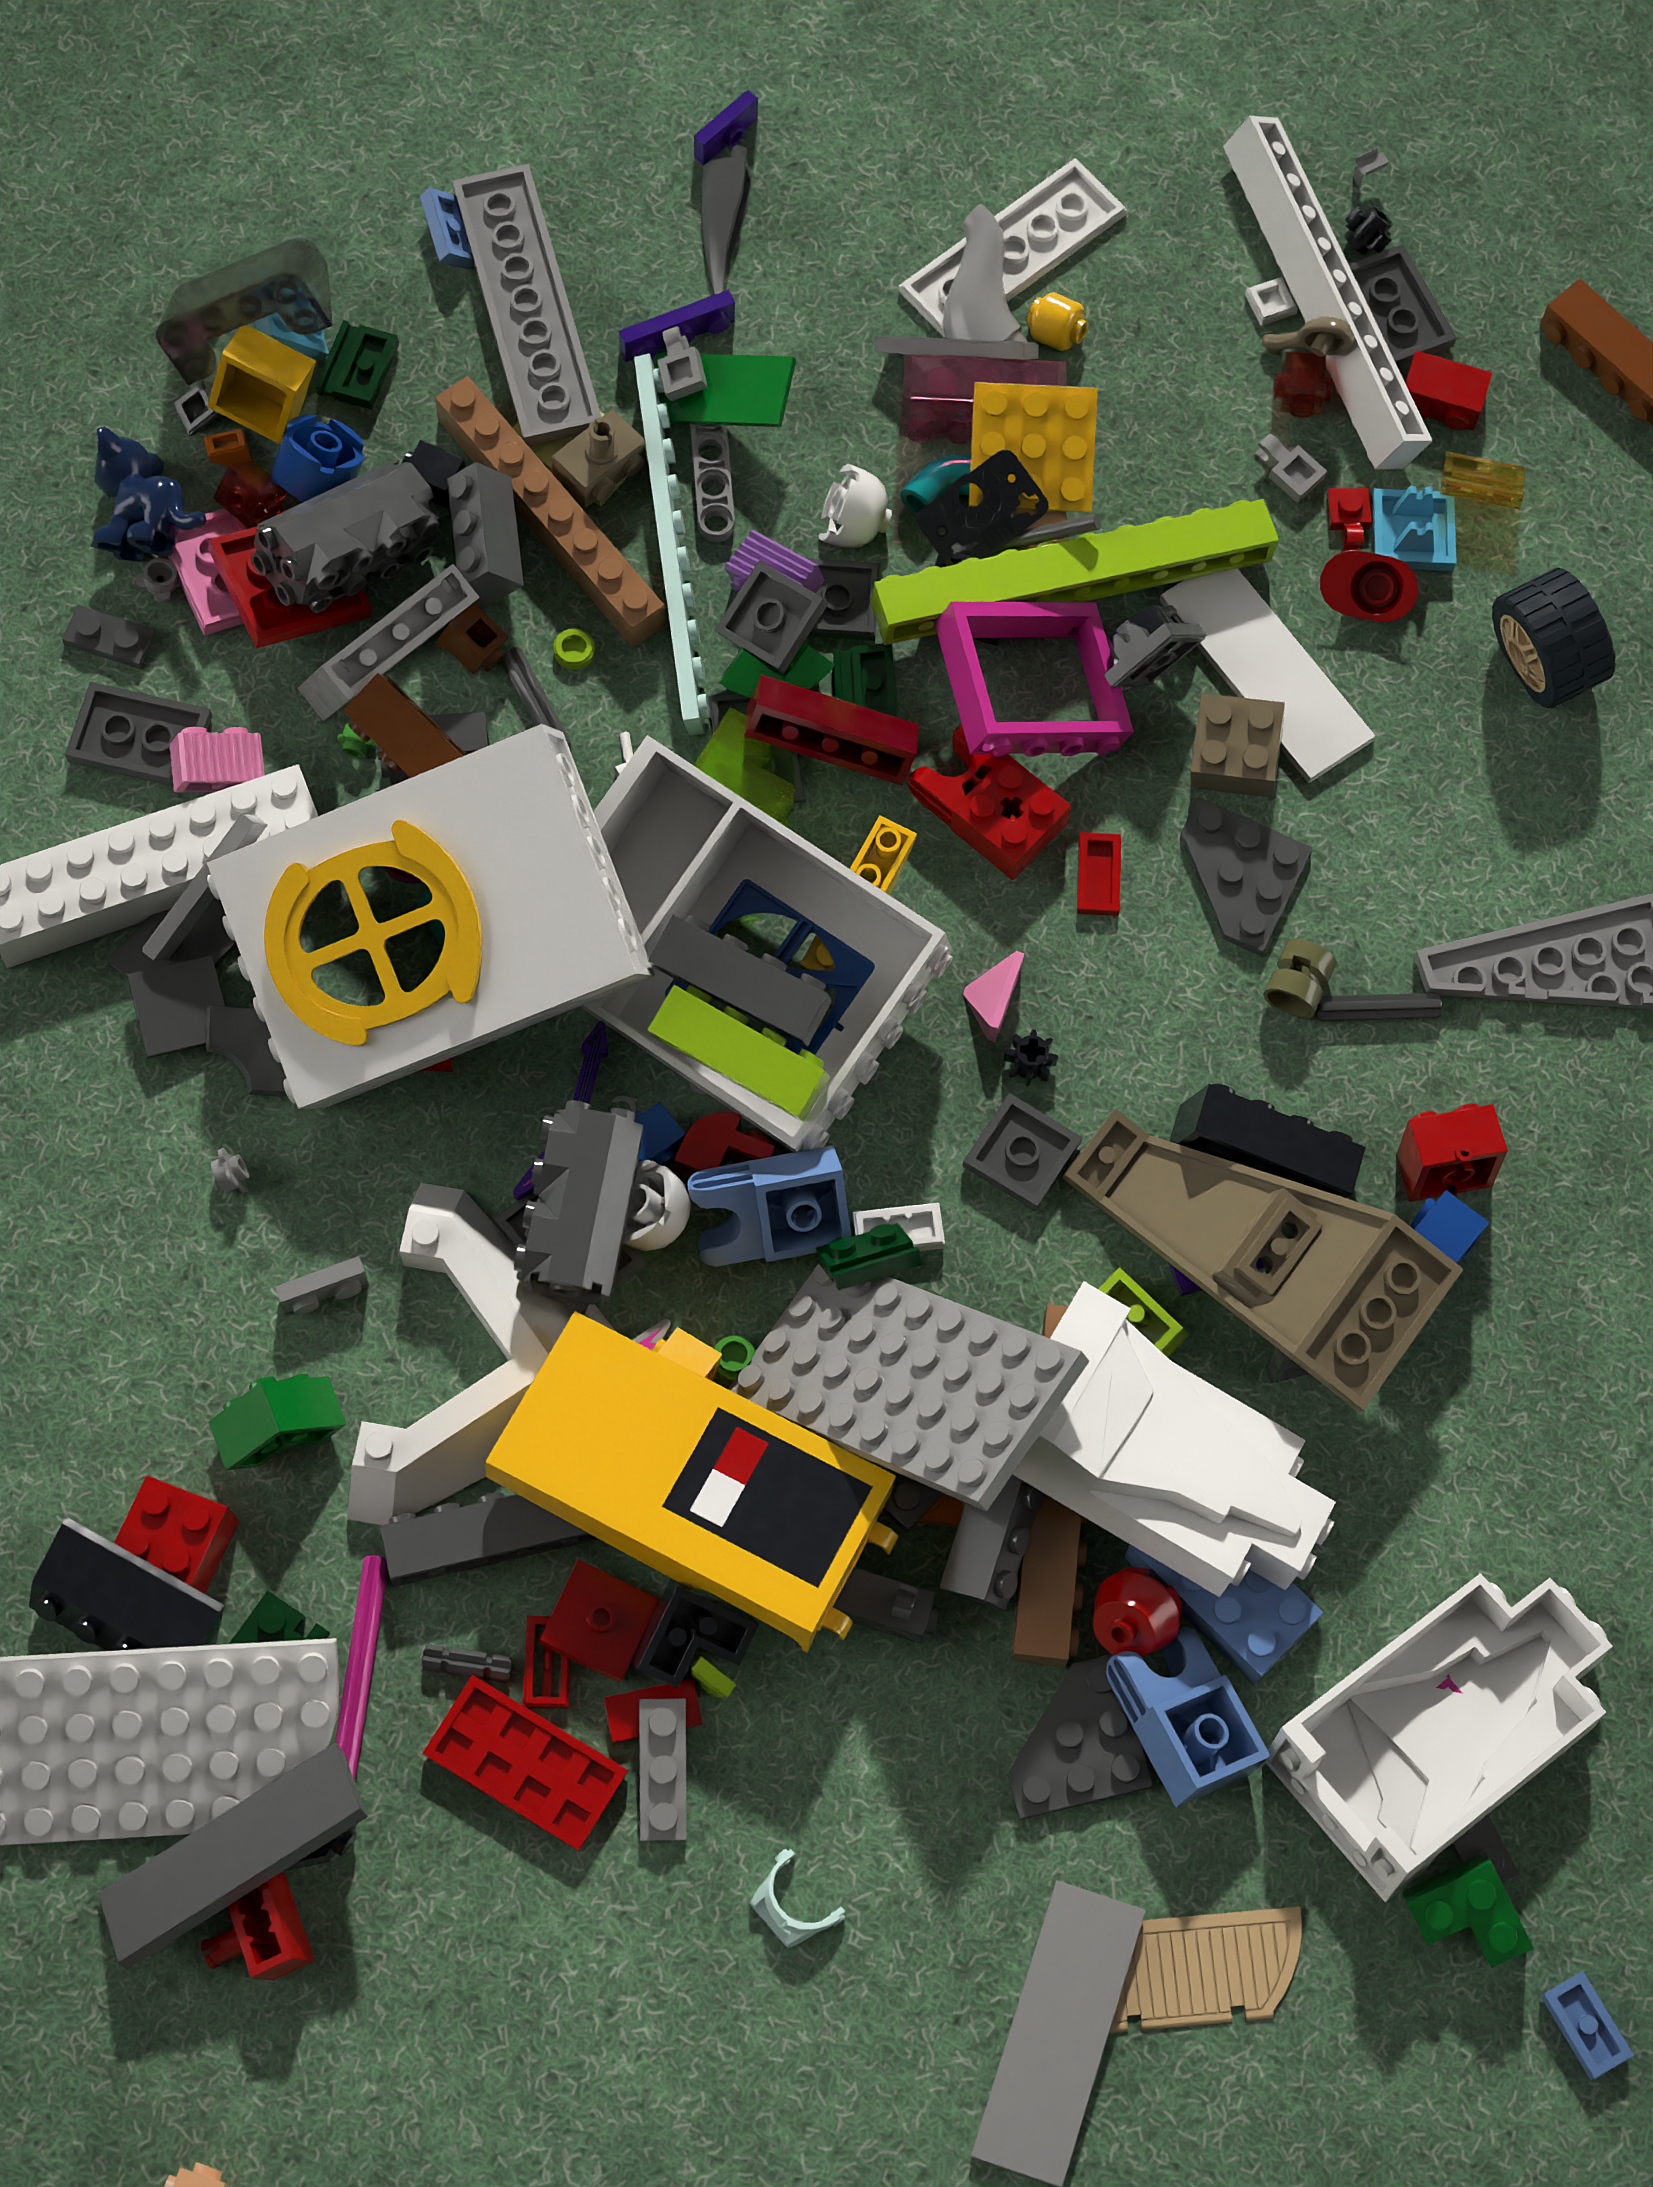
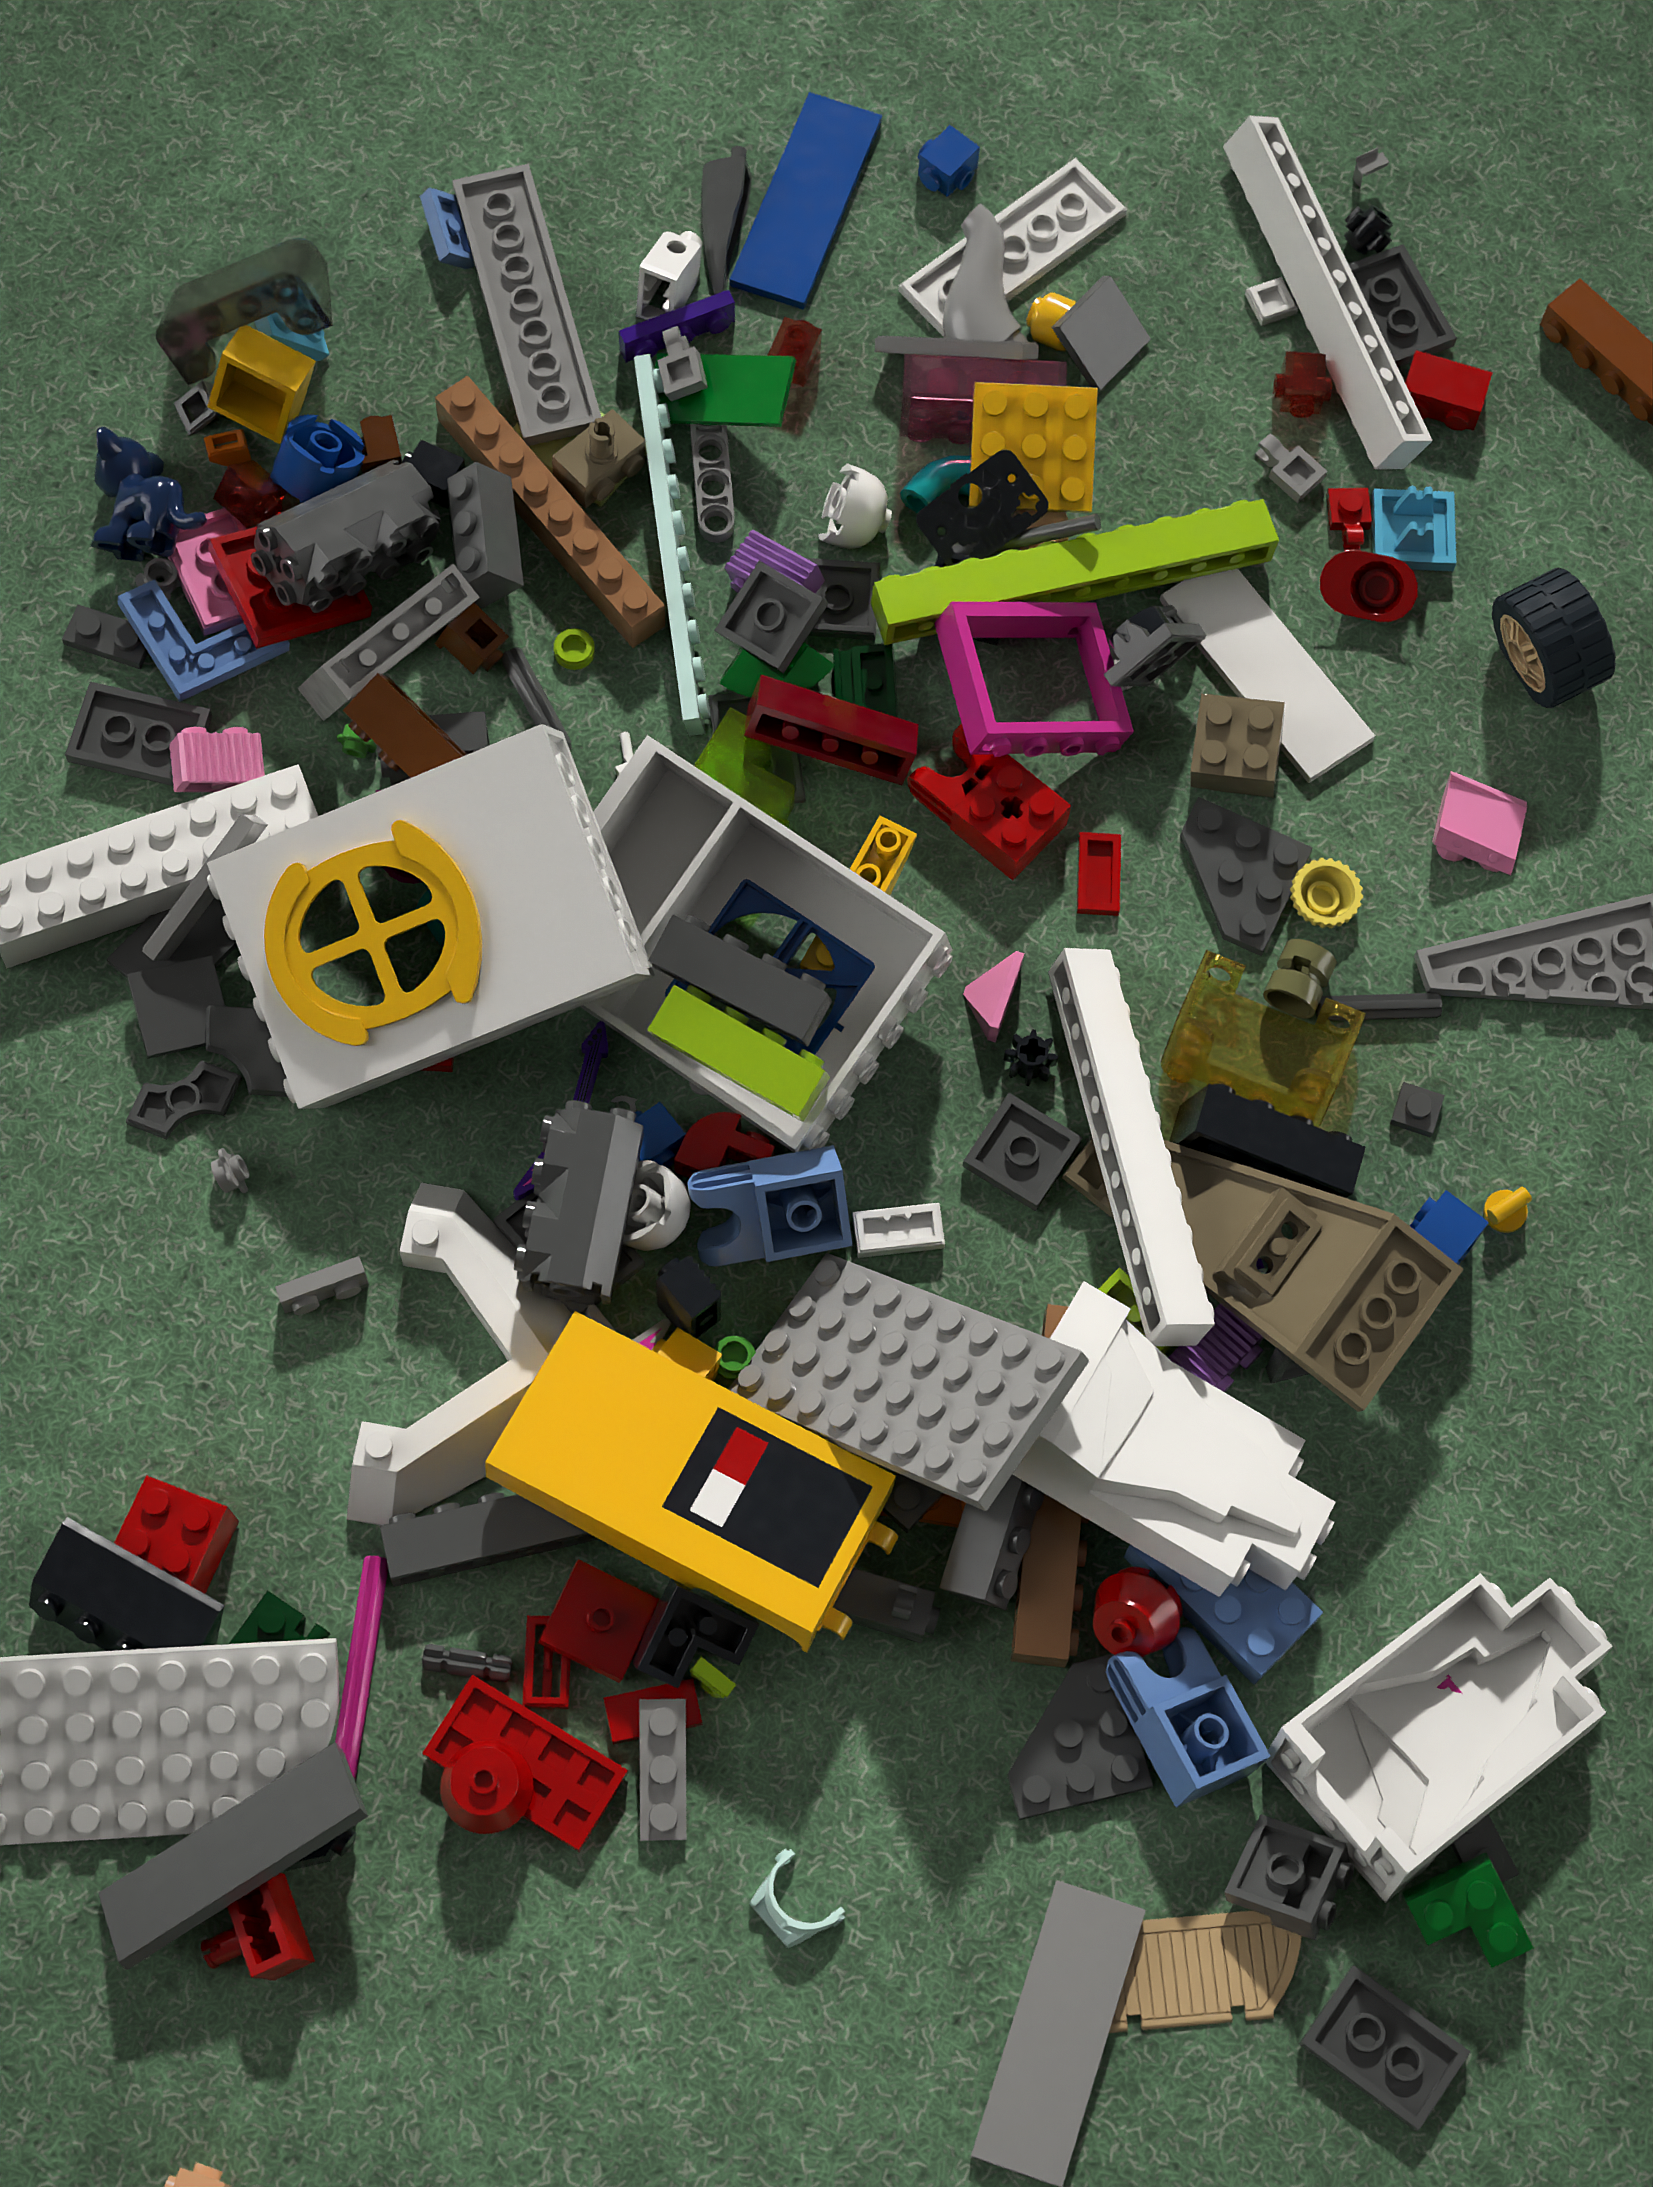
green brick [209,1373,347,1470] -> none
dark green plate [315,320,399,410] -> none
dark purple plate [694,90,758,166] -> none
dark green plate [816,1223,922,1290] -> none
dark tan piece [1262,316,1354,357] -> none
red brick [1396,1103,1508,1202] -> none
clear yellow plate [1440,451,1525,510] -> none
medium blue plate [1540,1971,1634,2080] -> none
none -> medium blue plate [118,579,290,702]
none -> dark grey tile [126,1060,242,1140]
none -> reddish brown brick [360,415,402,474]
none -> red cone [440,1740,533,1834]
none -> white torso [636,231,702,320]
none -> black brick [655,1256,721,1339]
none -> blue tile [730,92,882,310]
none -> clear red brick [767,316,822,387]
none -> blue brick [918,125,980,197]
none -> white brick [1048,948,1215,1346]
none -> dark grey tile [1052,276,1151,390]
none -> clear yellow windscreen [1161,950,1366,1128]
none -> medium lavender brick [1168,1303,1263,1392]
none -> dark grey plate [1224,1814,1354,1940]
none -> light yellow hat [1290,858,1363,928]
none -> dark grey plate [1299,1965,1470,2132]
none -> dark grey plate [1390,1082,1445,1138]
none -> bright pink slope [1433,771,1527,875]
none -> yellow plate [1483,1187,1532,1233]

